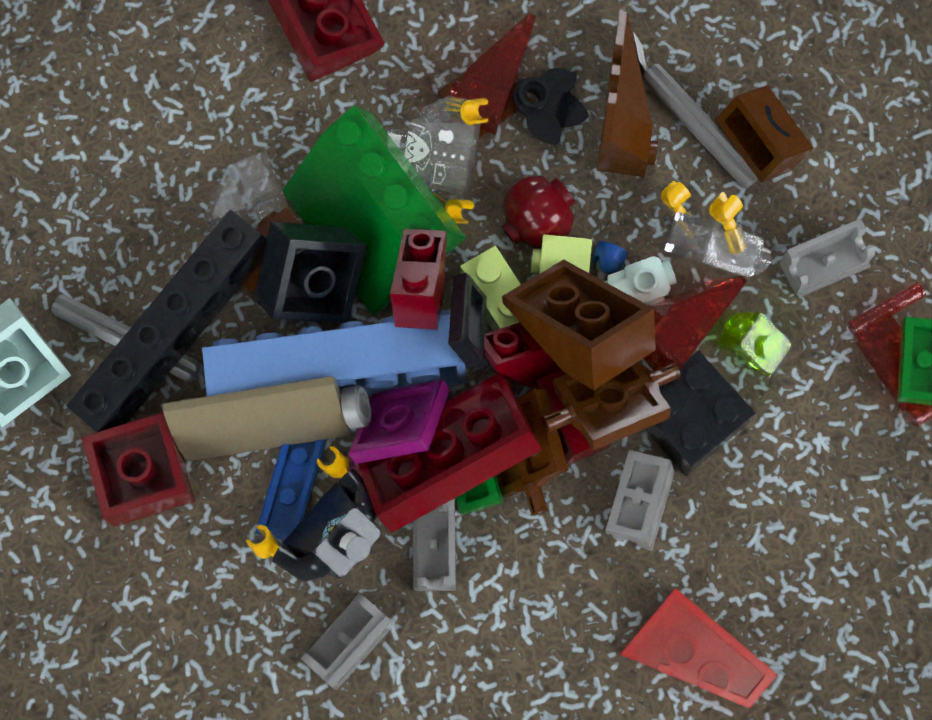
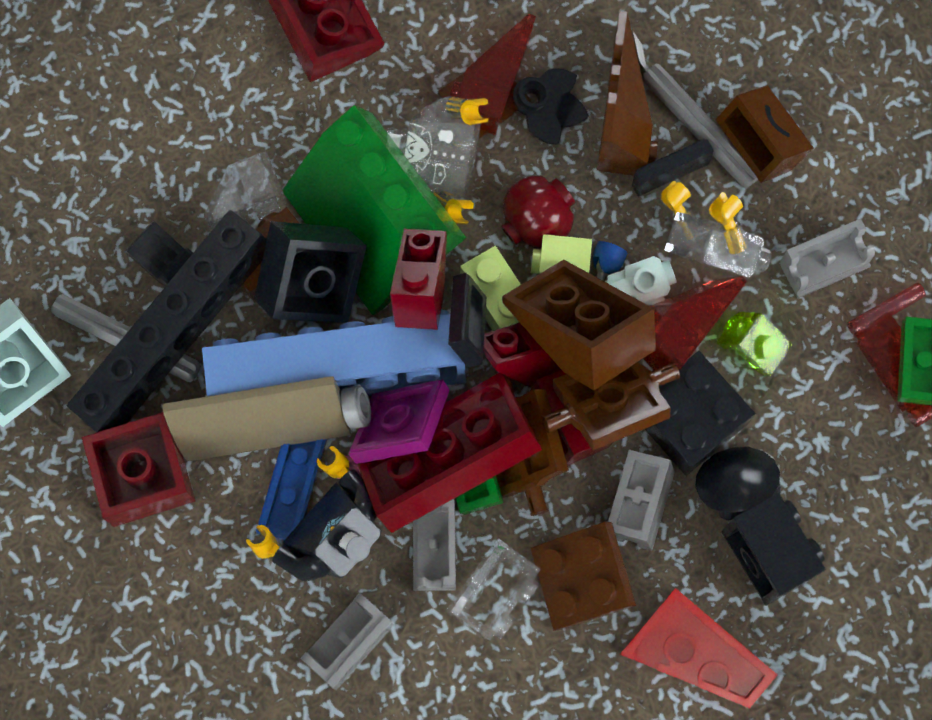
none -> black bracket [124,221,193,284]
none -> clear window [444,538,541,642]
none -> reddish brown plate [531,522,636,631]
none -> black tile [632,139,714,197]
none -> black dish [695,447,781,520]
none -> black brick [721,493,826,606]

